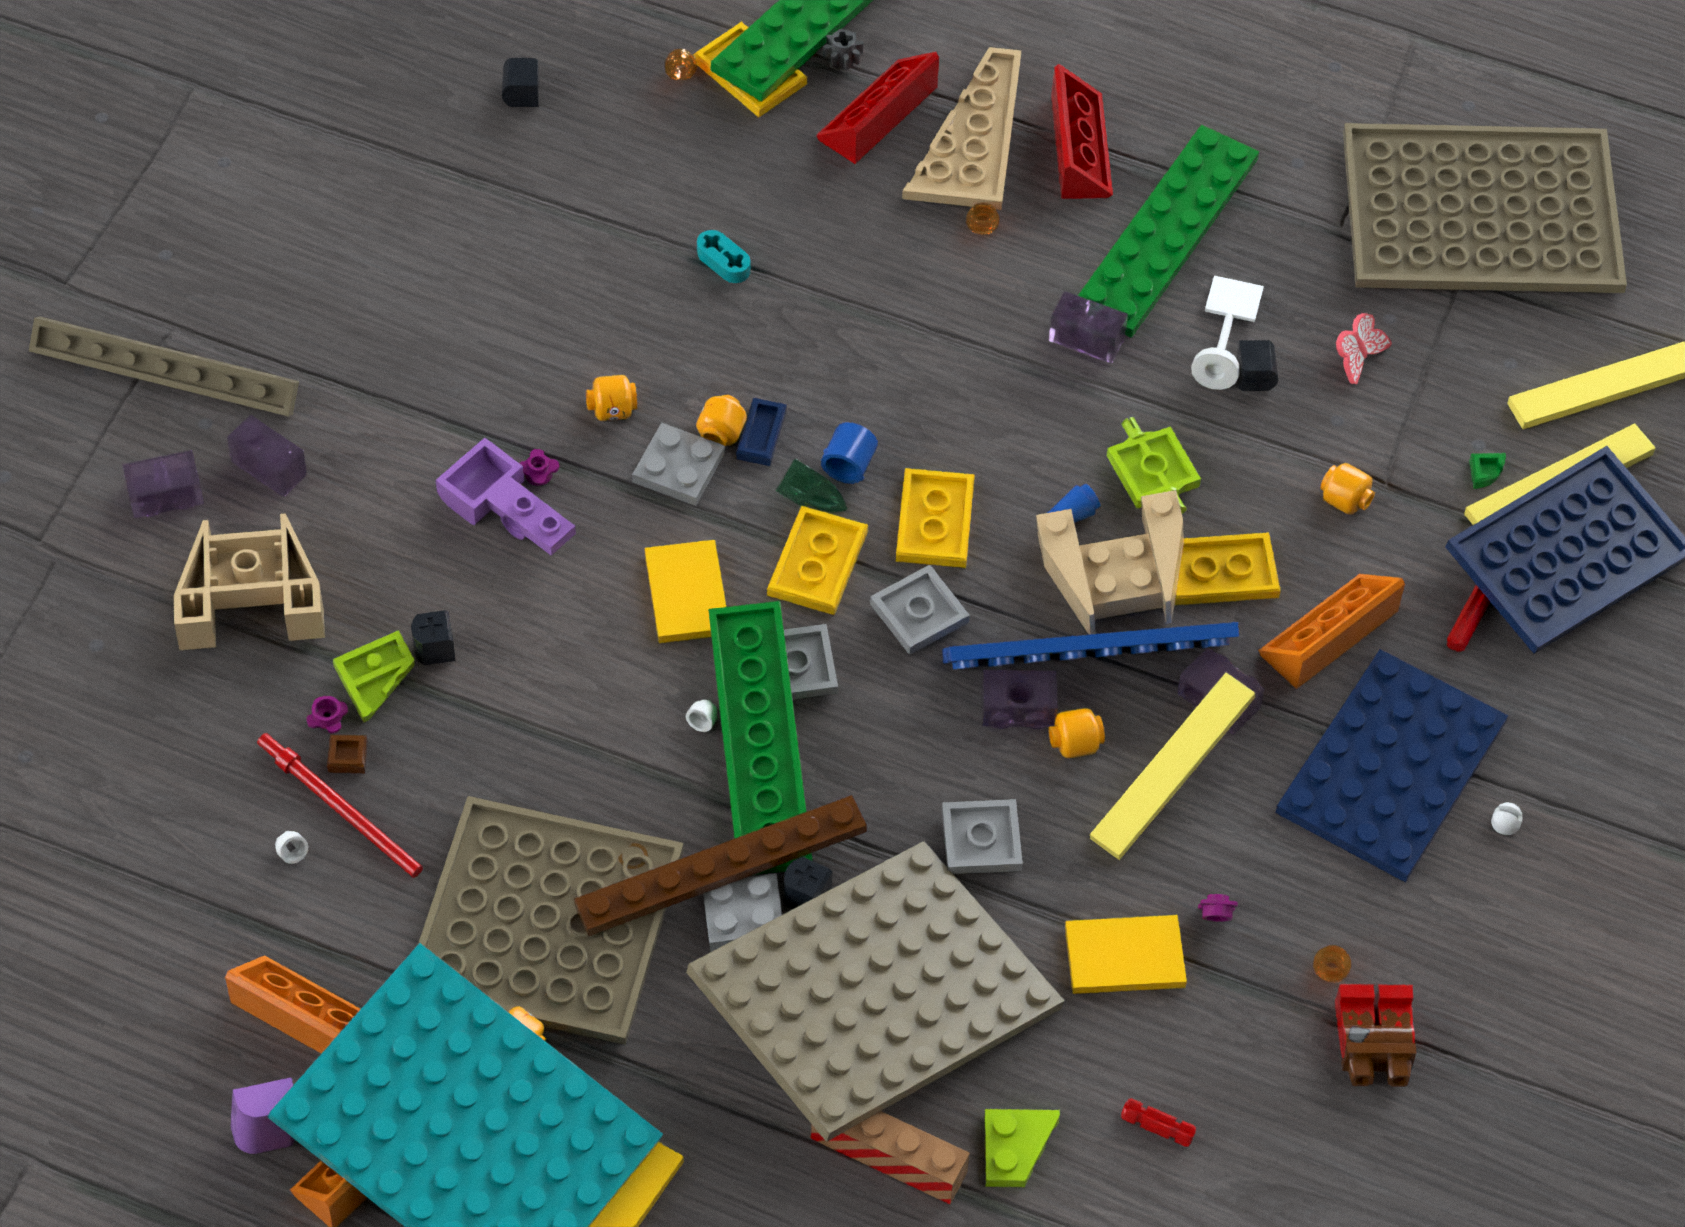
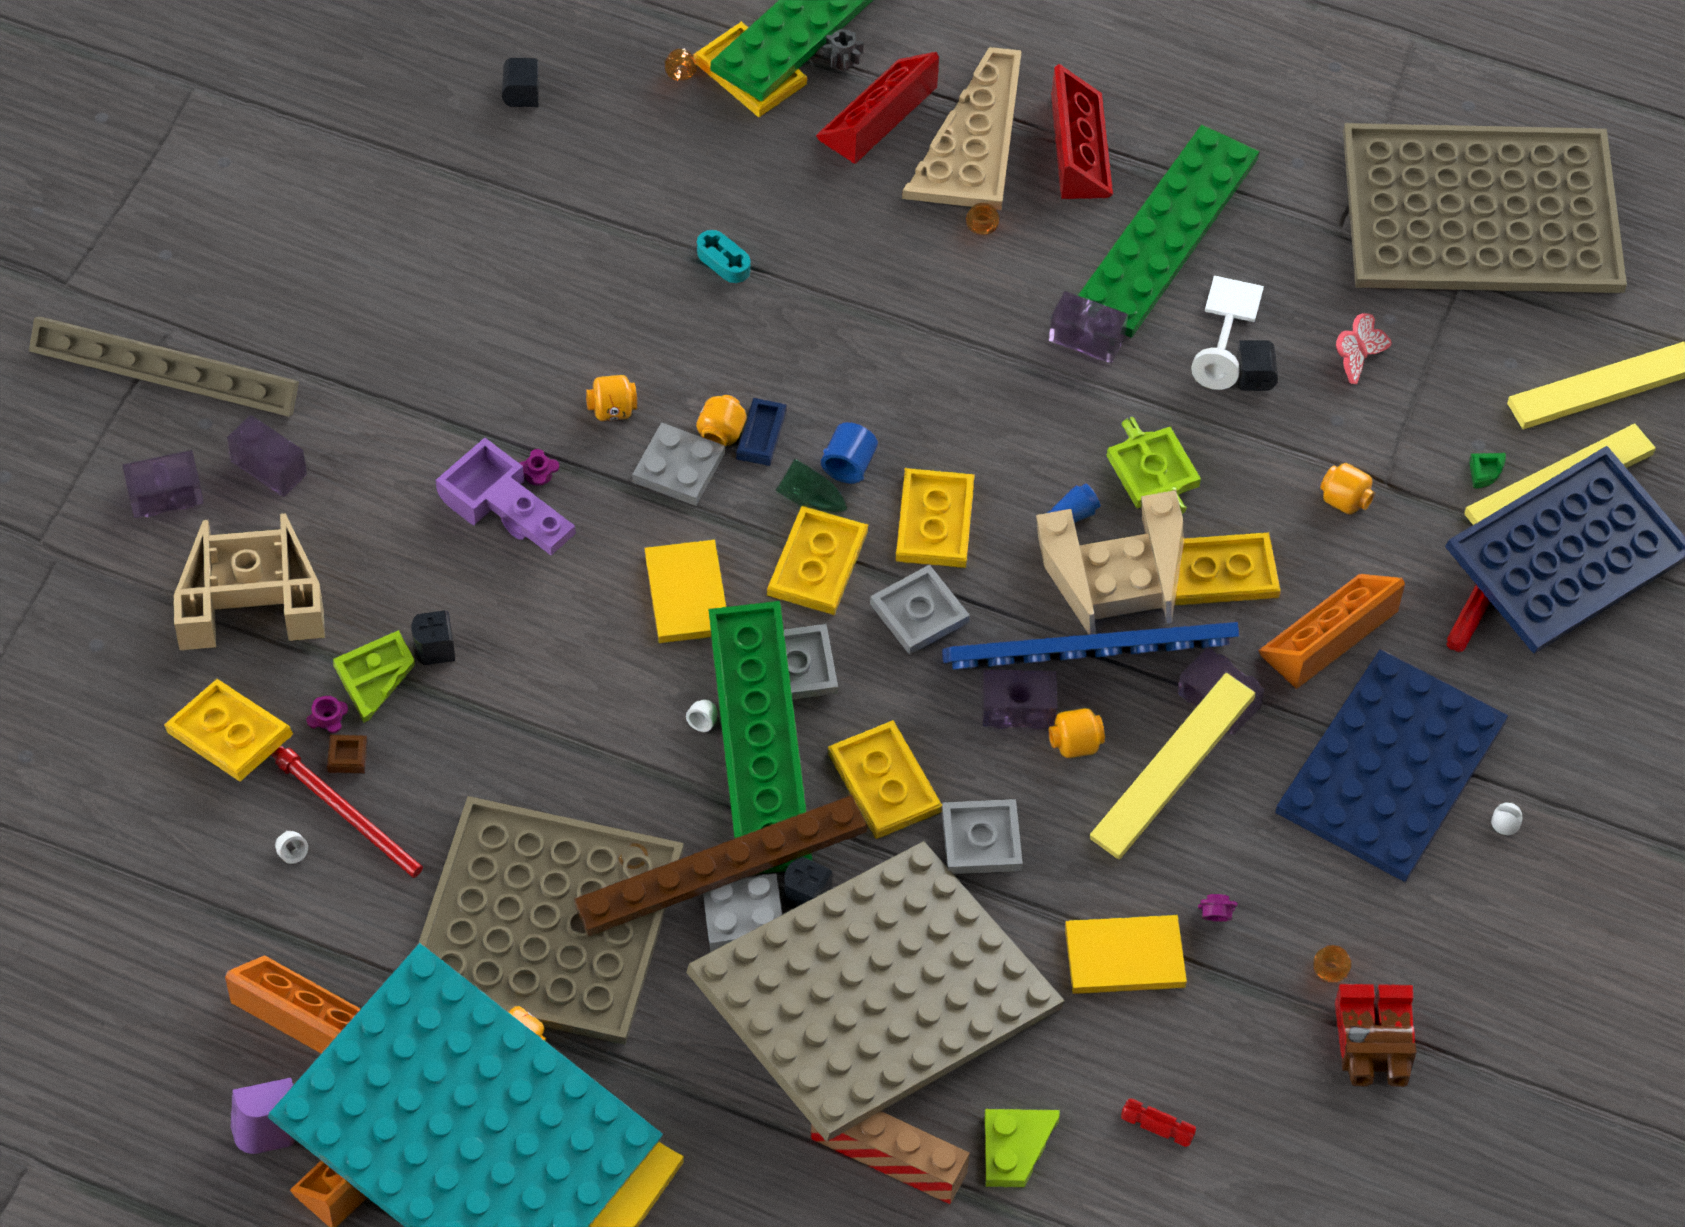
none -> yellow tile [164,679,293,782]
none -> yellow tile [828,720,942,839]

